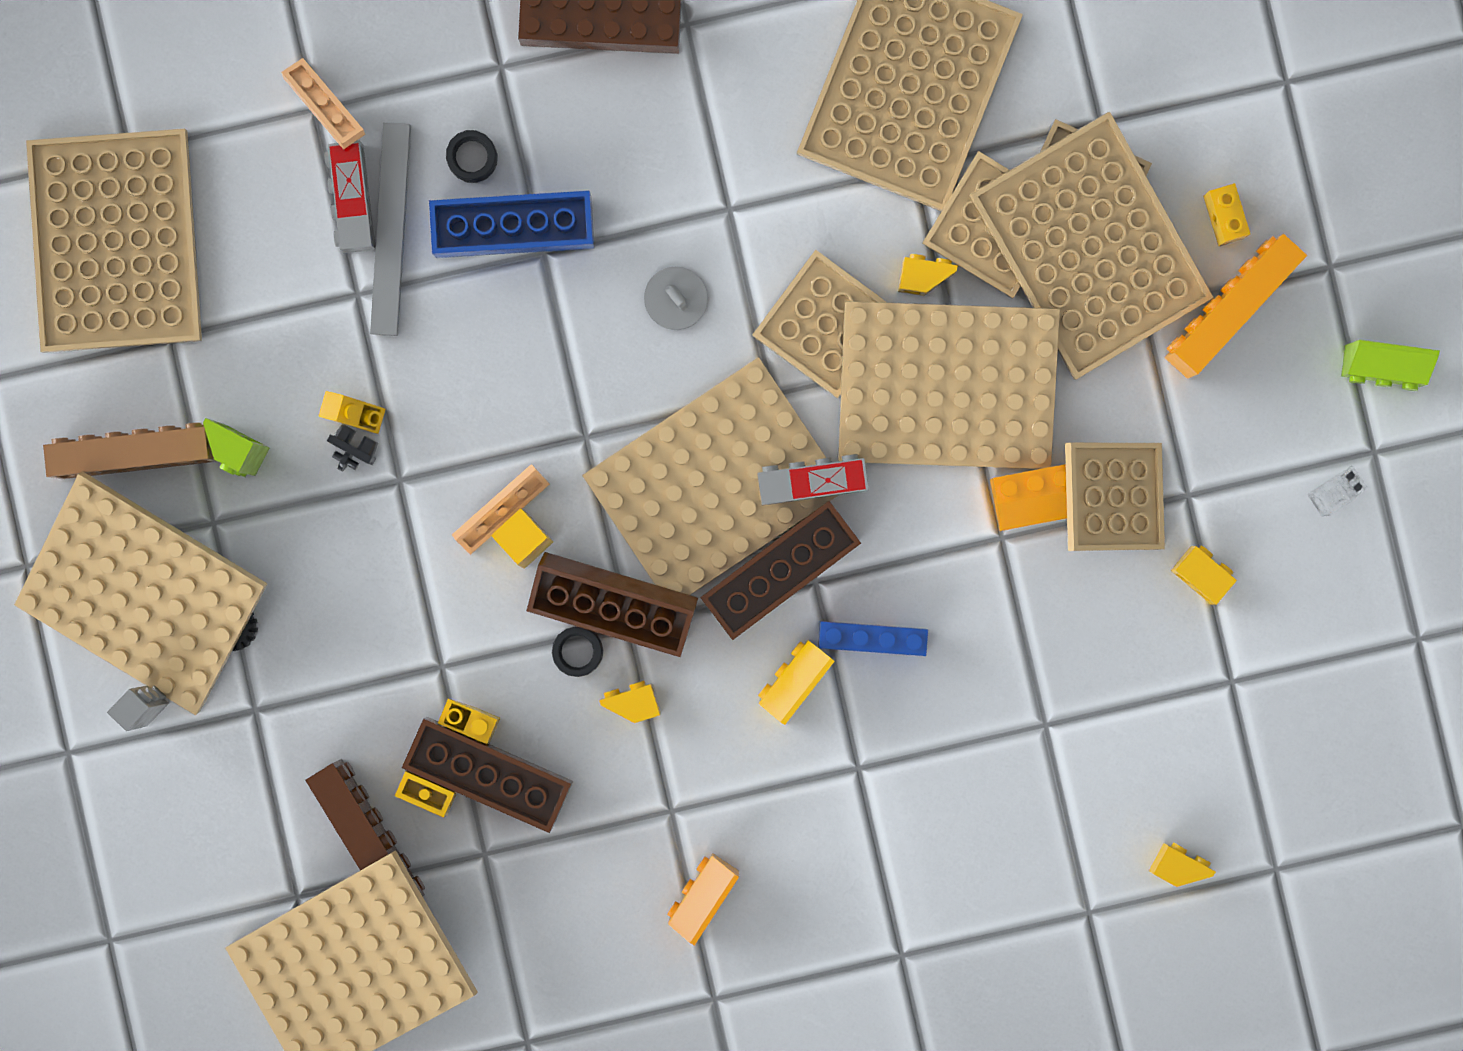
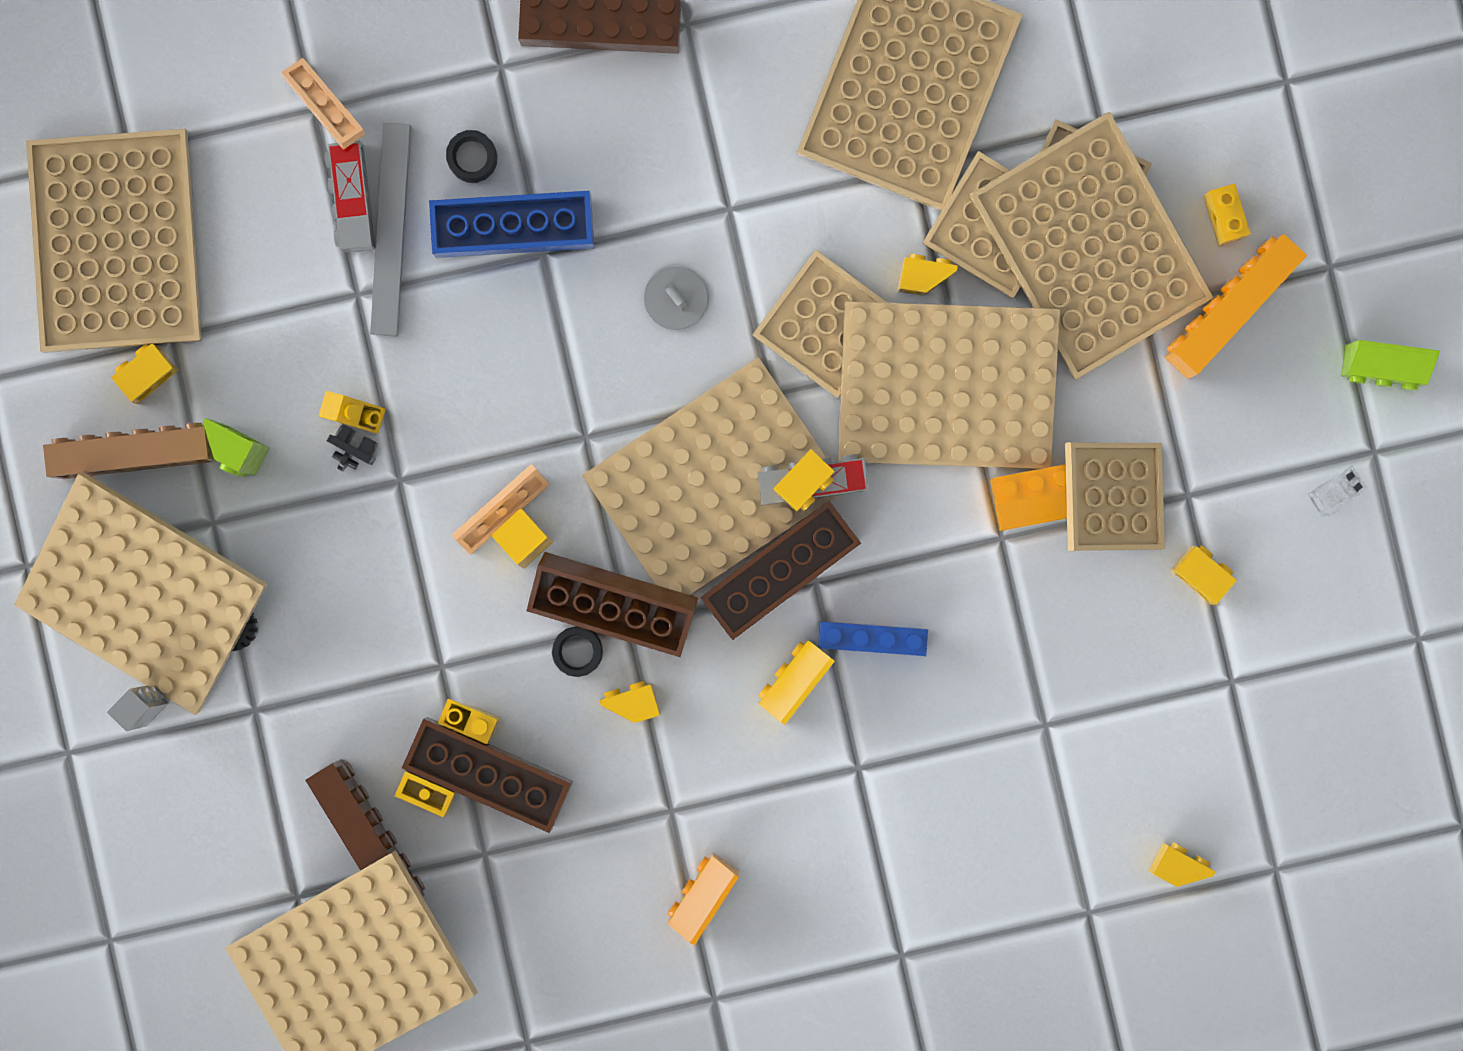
none -> yellow brick [111,344,179,404]
none -> yellow brick [773,449,835,512]

